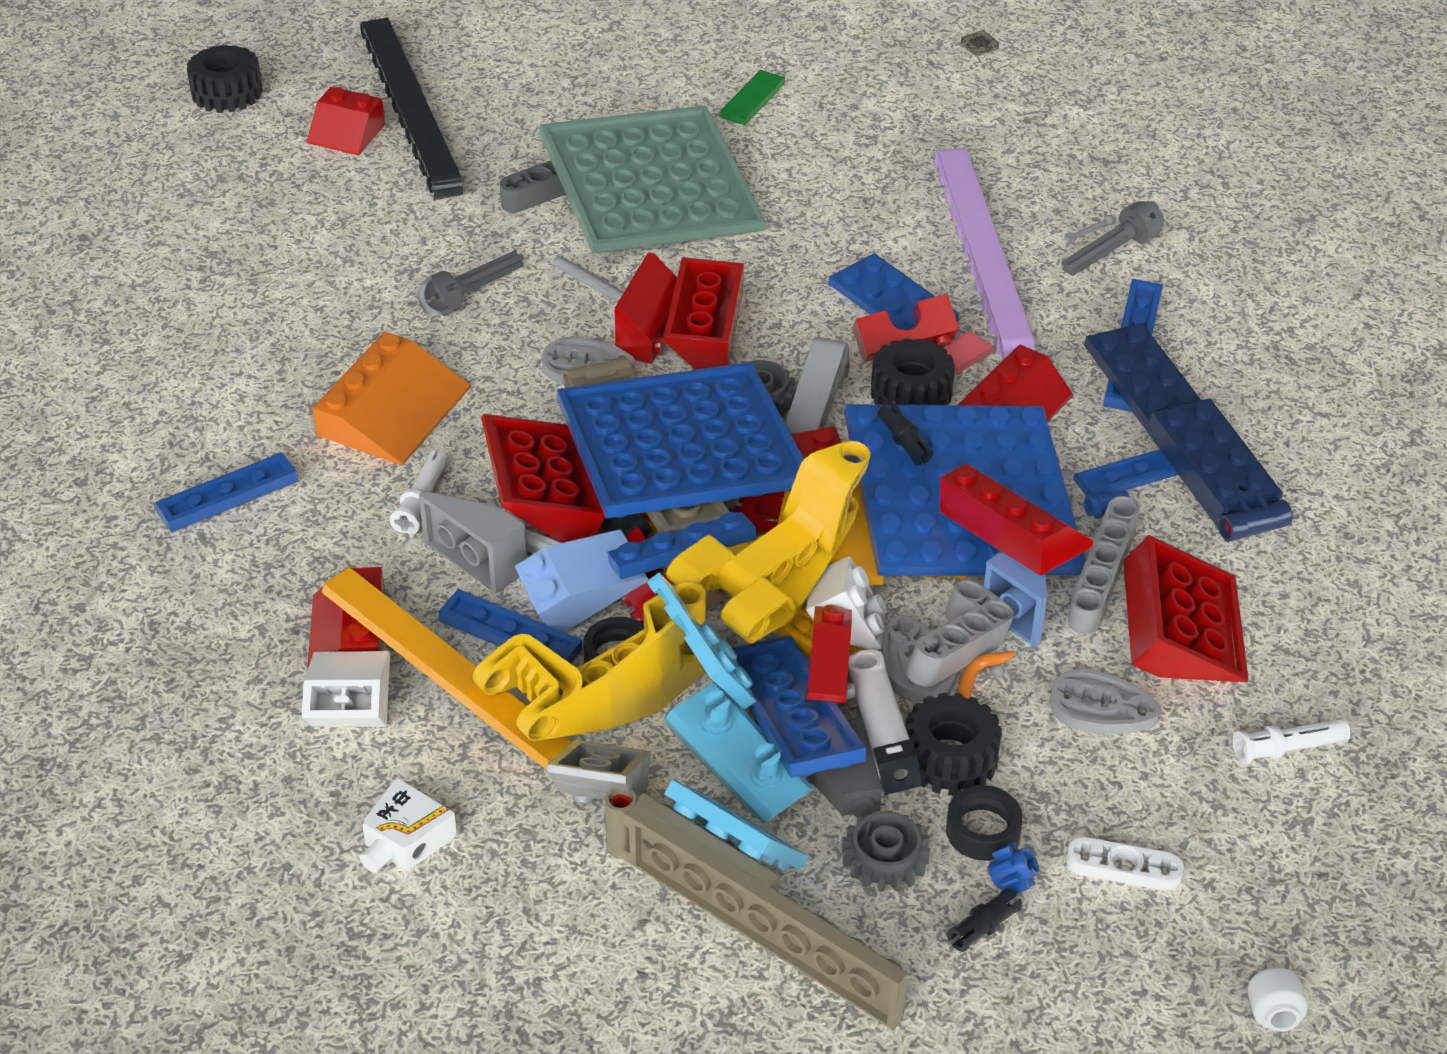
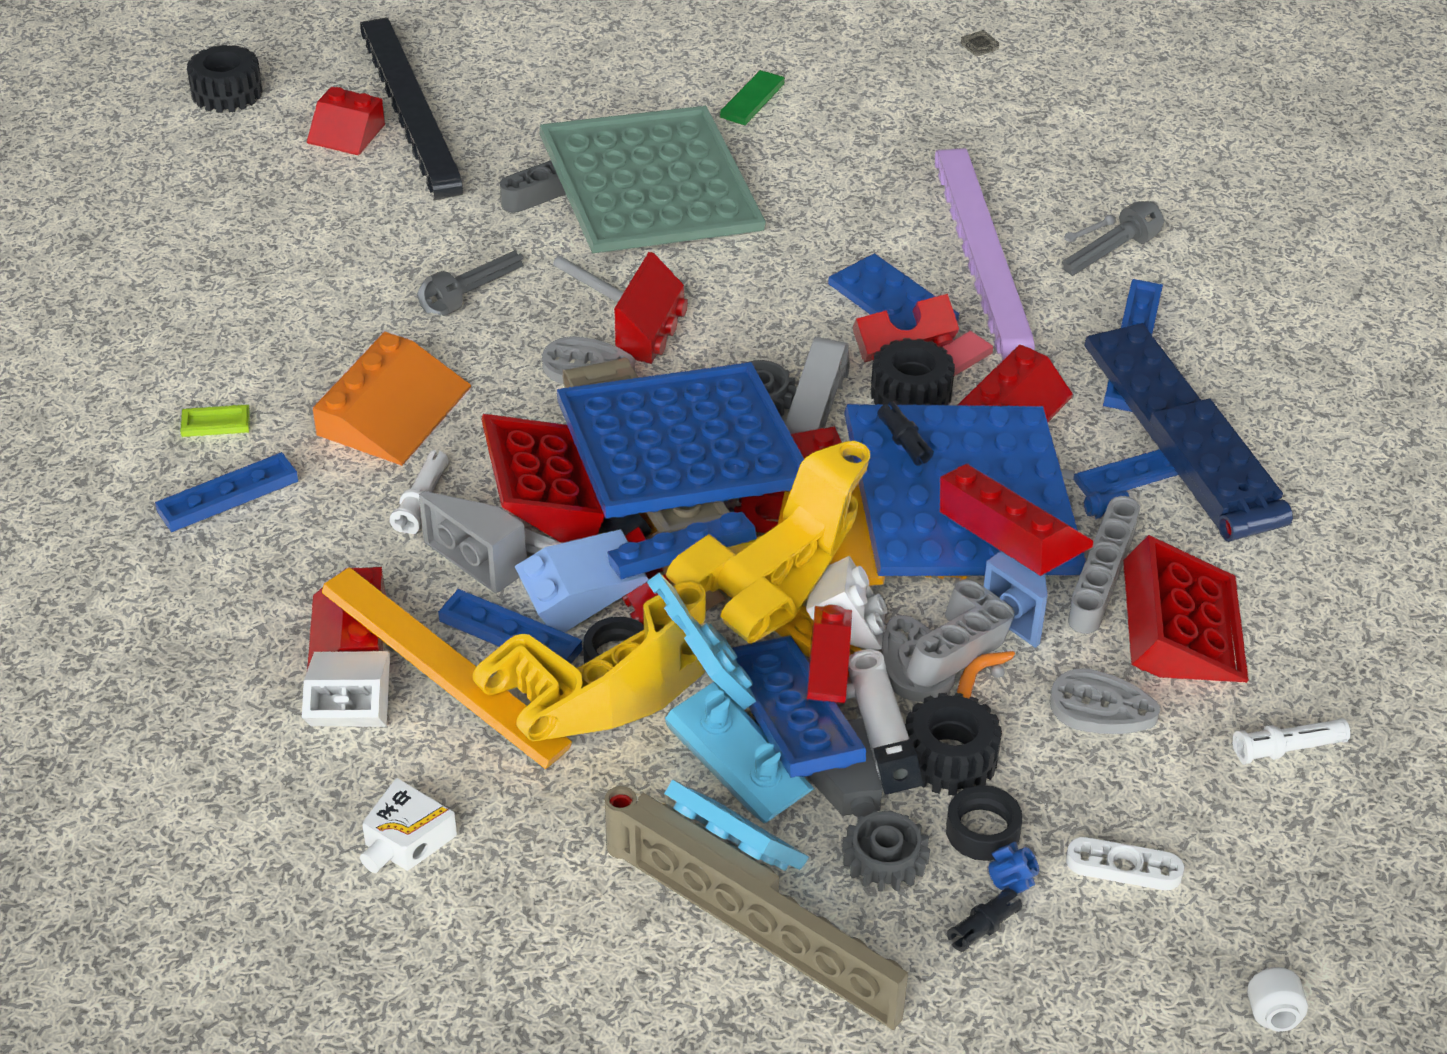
light grey slope [546,740,651,803] -> none
red slope [663,257,744,370] -> none
none -> lime tile [180,404,250,437]

